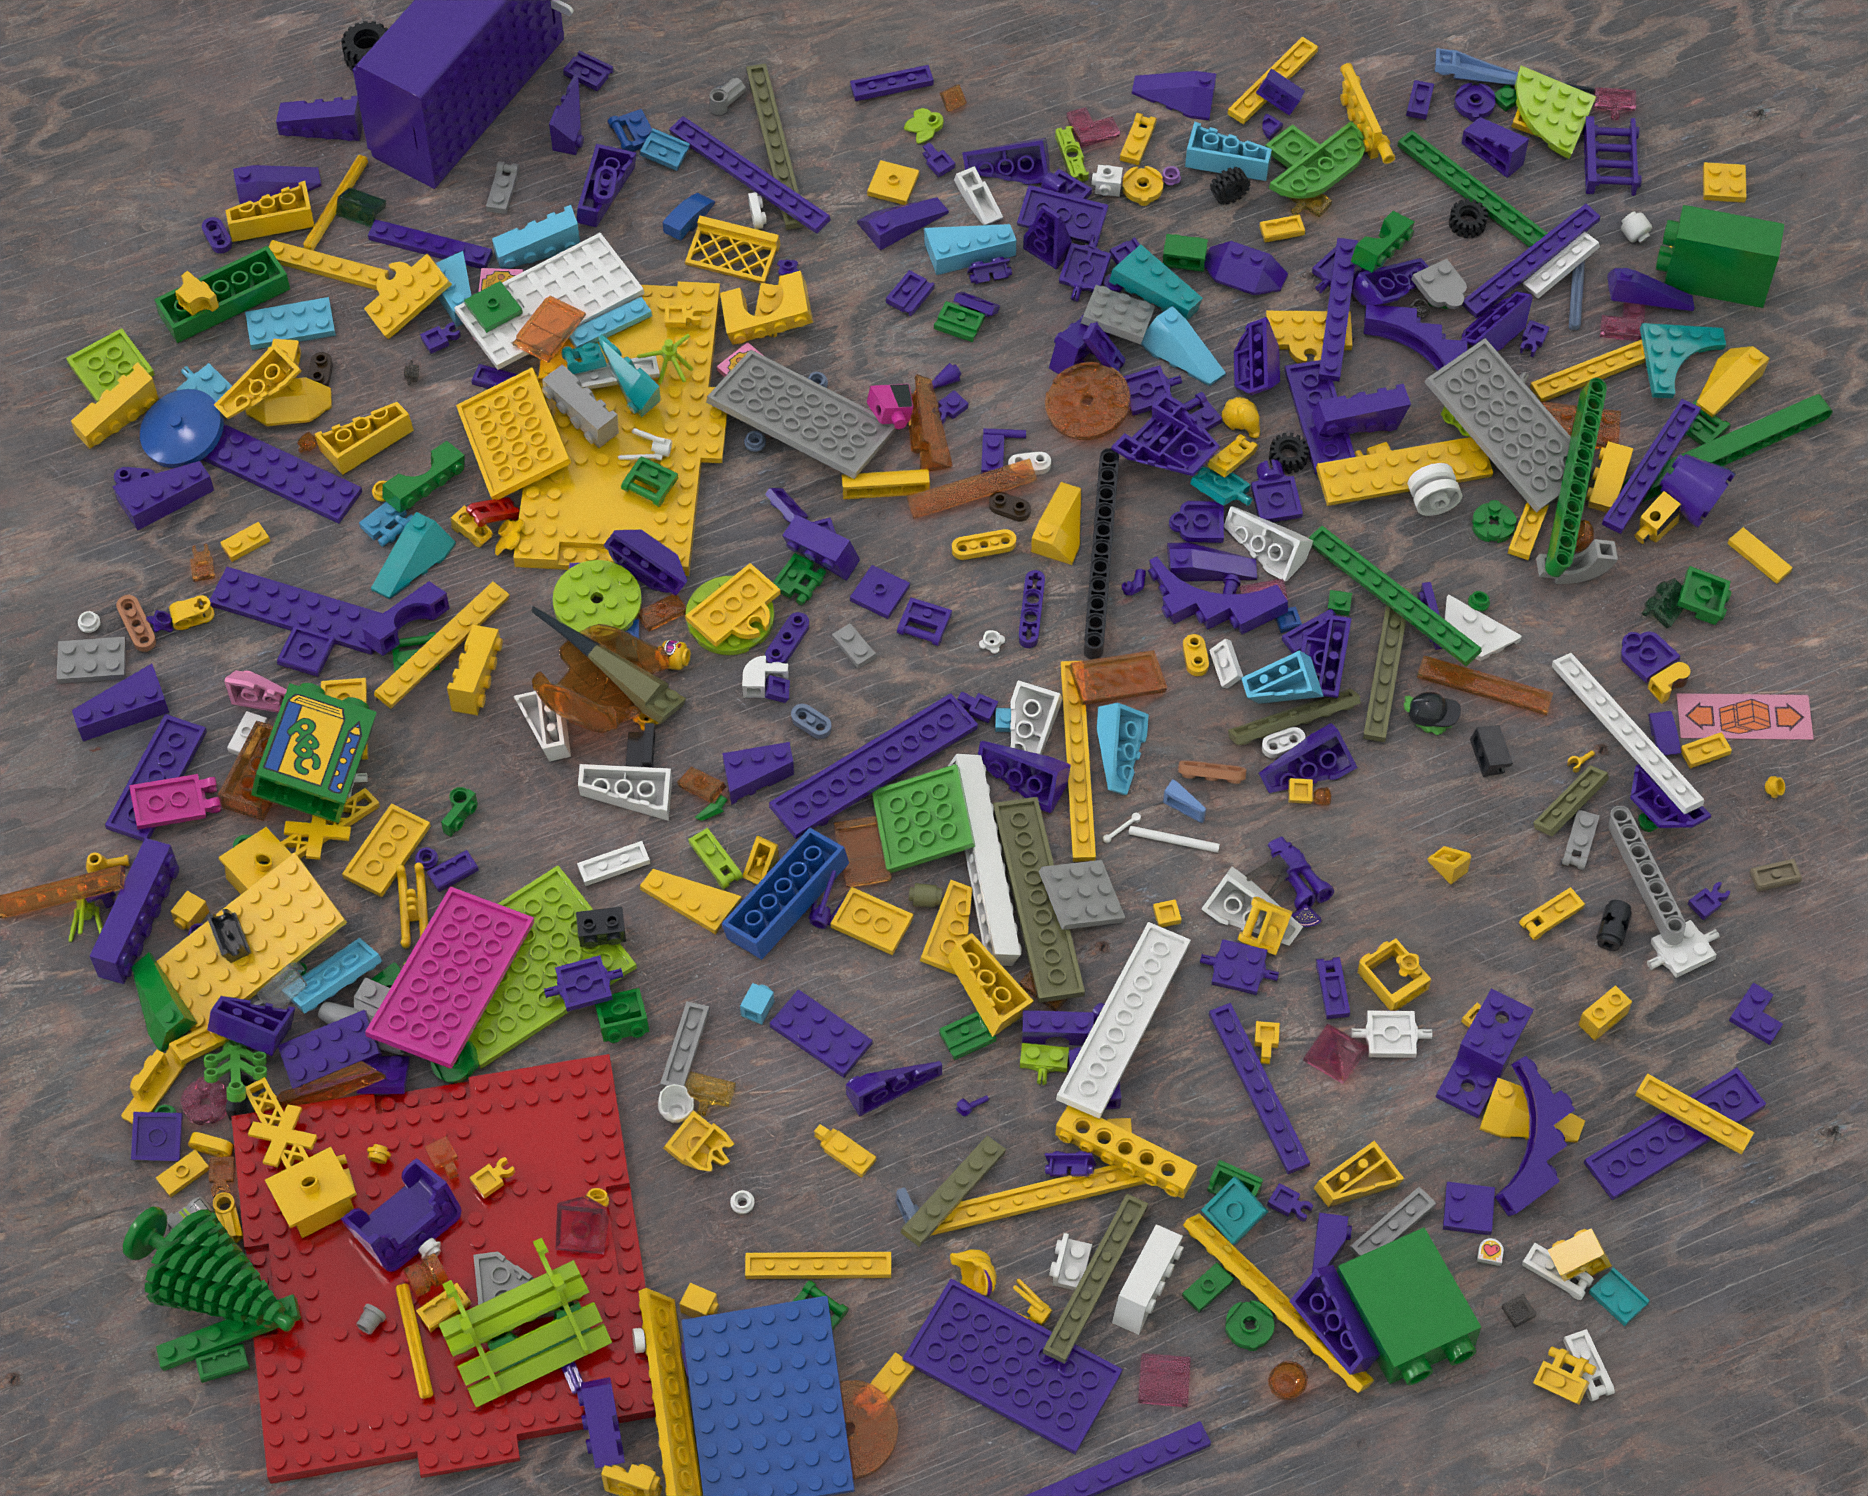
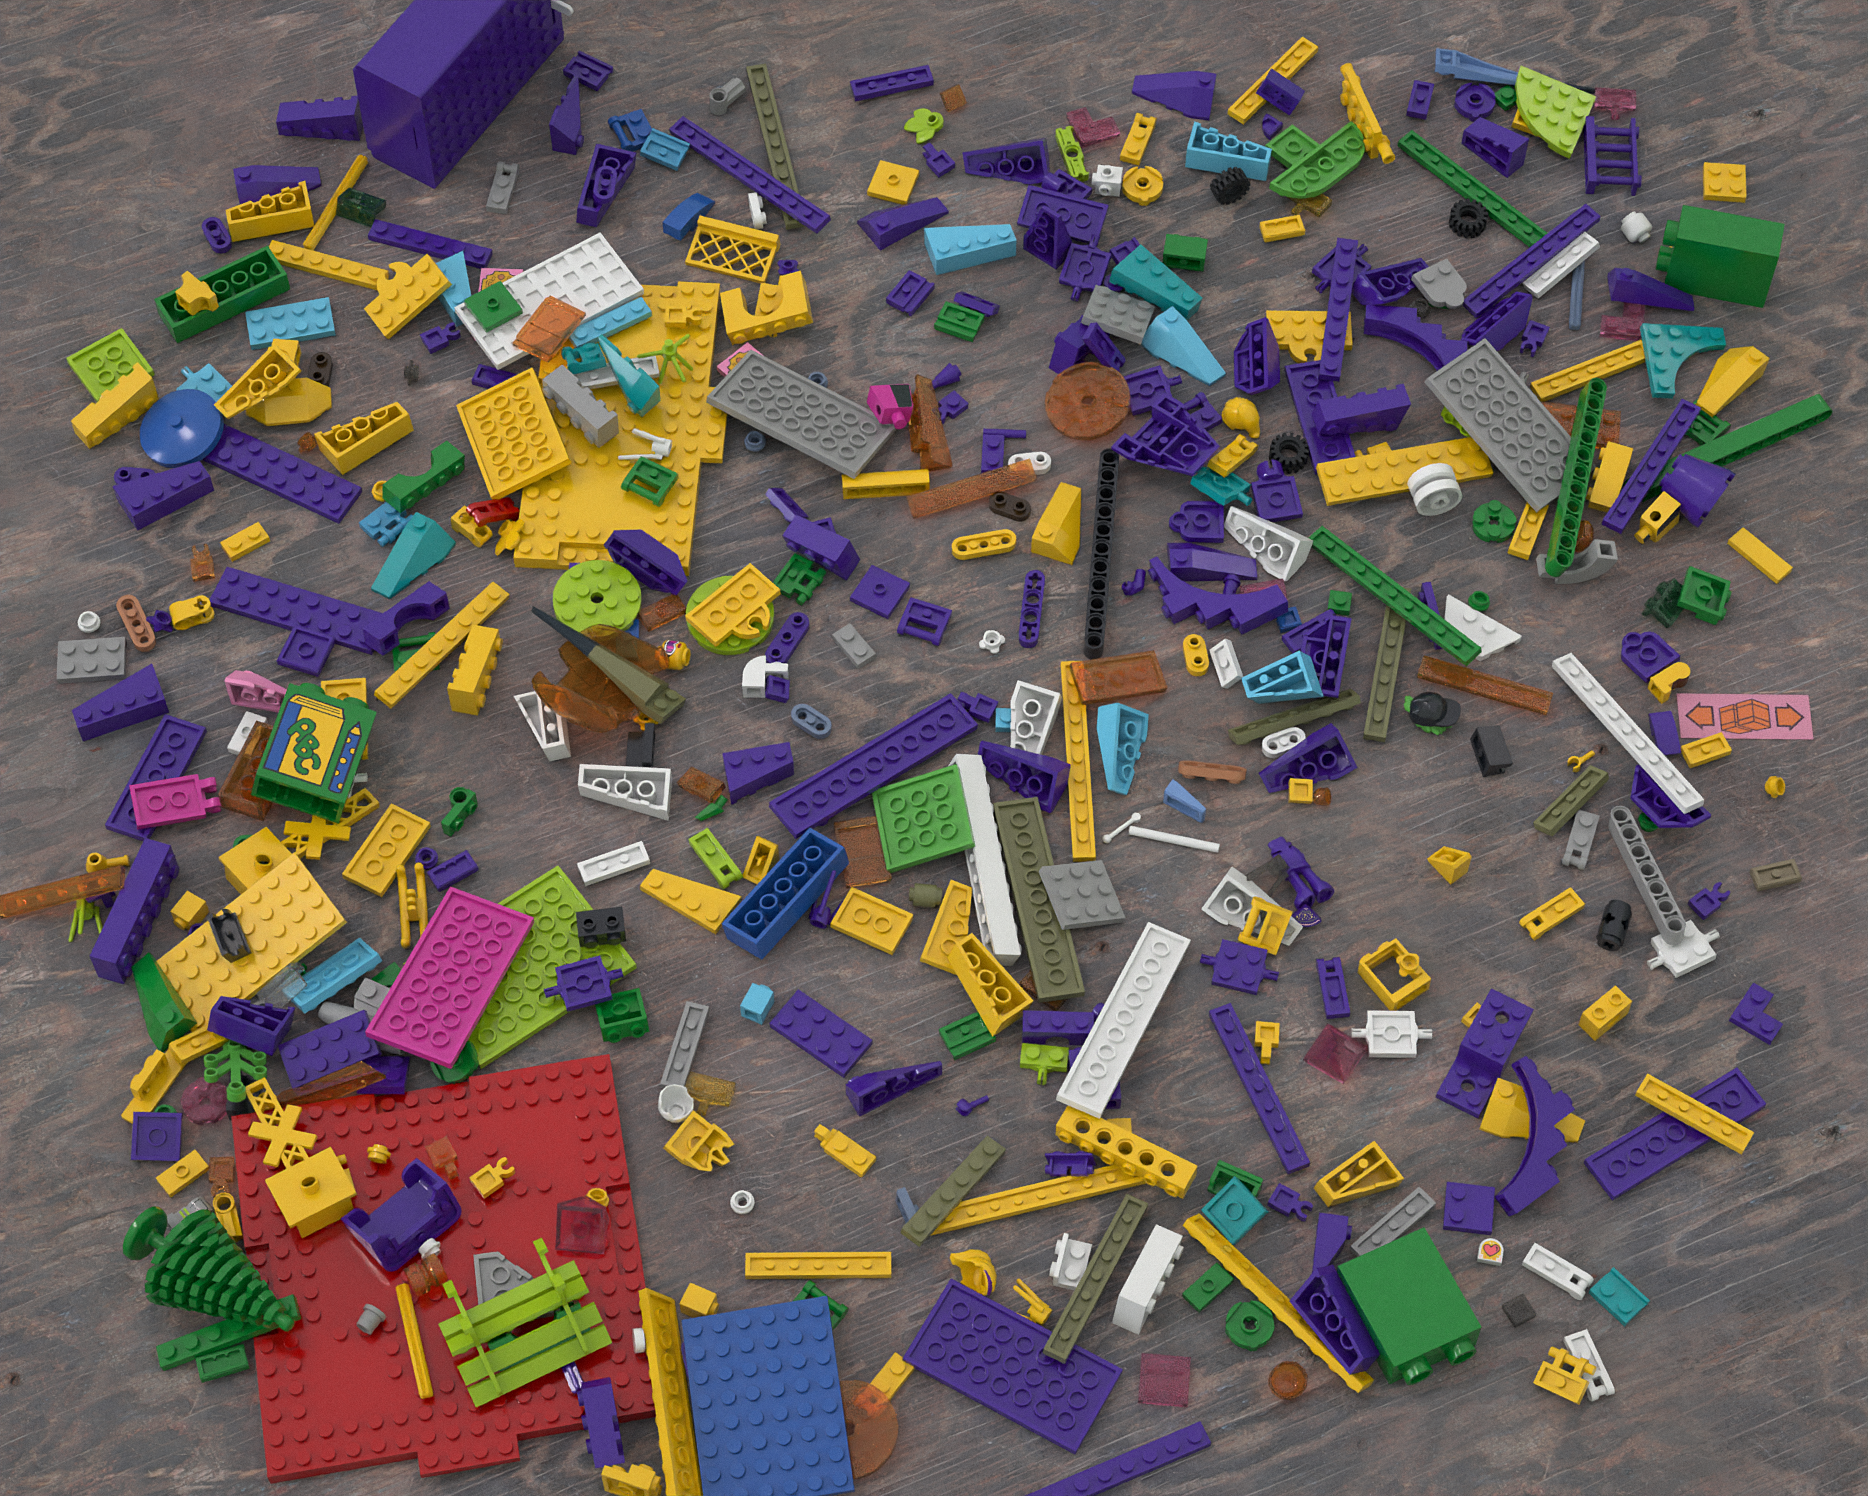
yellow beam [188,1132,234,1159] -> none
black tyre [341,21,388,72] -> none
yellow plate [416,1283,471,1332] -> none
medium azure wedge [492,205,580,269] -> none
white slope [954,166,1003,225] -> none
dark purple hinge [967,257,1012,284] -> none
yellow plate [1153,899,1182,927] -> none
medium lavender plate [1161,166,1181,186] -> none
dark purple wedge [1204,241,1288,295] -> none
green arch [1351,211,1415,273] -> none
yellow brick [1548,1228,1612,1282] -> none

